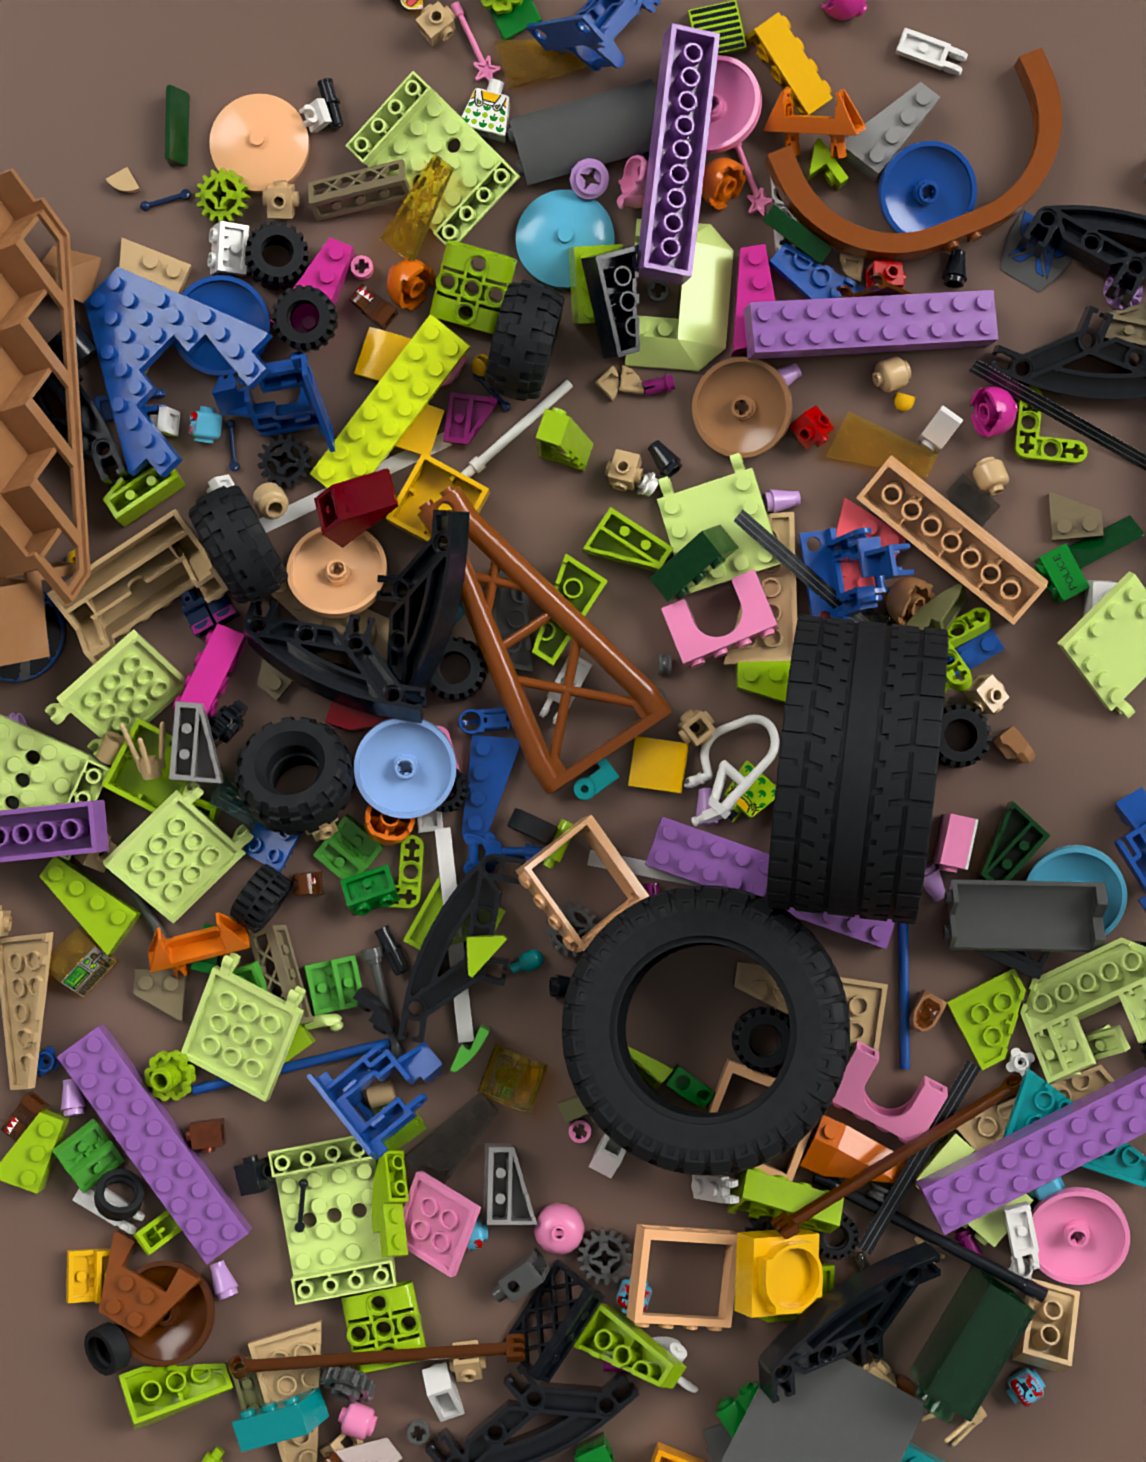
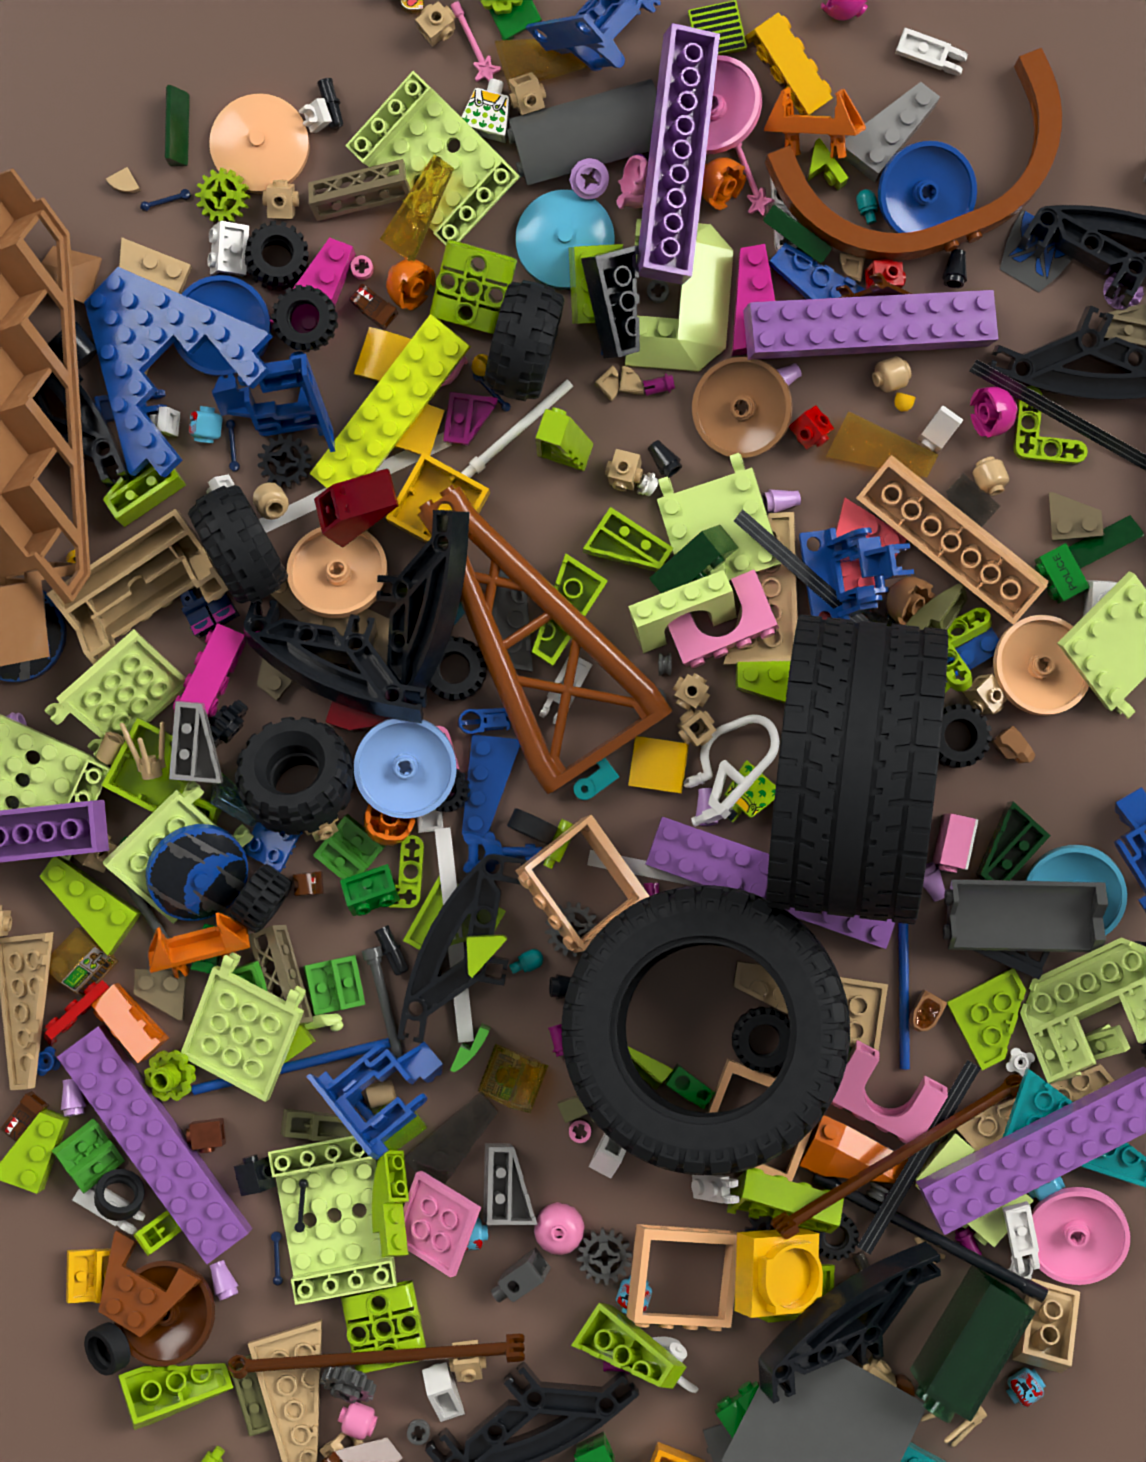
teal wedge [232,1387,329,1452] -> none
black slope [353,986,398,1035] -> none
black fence [503,1259,606,1383] -> none
none -> red wing [44,980,109,1047]
none -> wedge [91,983,169,1063]
none -> dish [145,824,248,921]
none -> dark blue hinge [271,1231,283,1286]
none -> olive slope [280,1109,364,1141]
none -> tan brick [508,72,546,115]
none -> magenta pin [548,1024,564,1057]
none -> yellowish green arch [628,570,737,653]
none -> tan brick [673,673,710,711]
none -> teal cylinder [856,189,878,225]
none -> light nougat dish [993,615,1089,716]

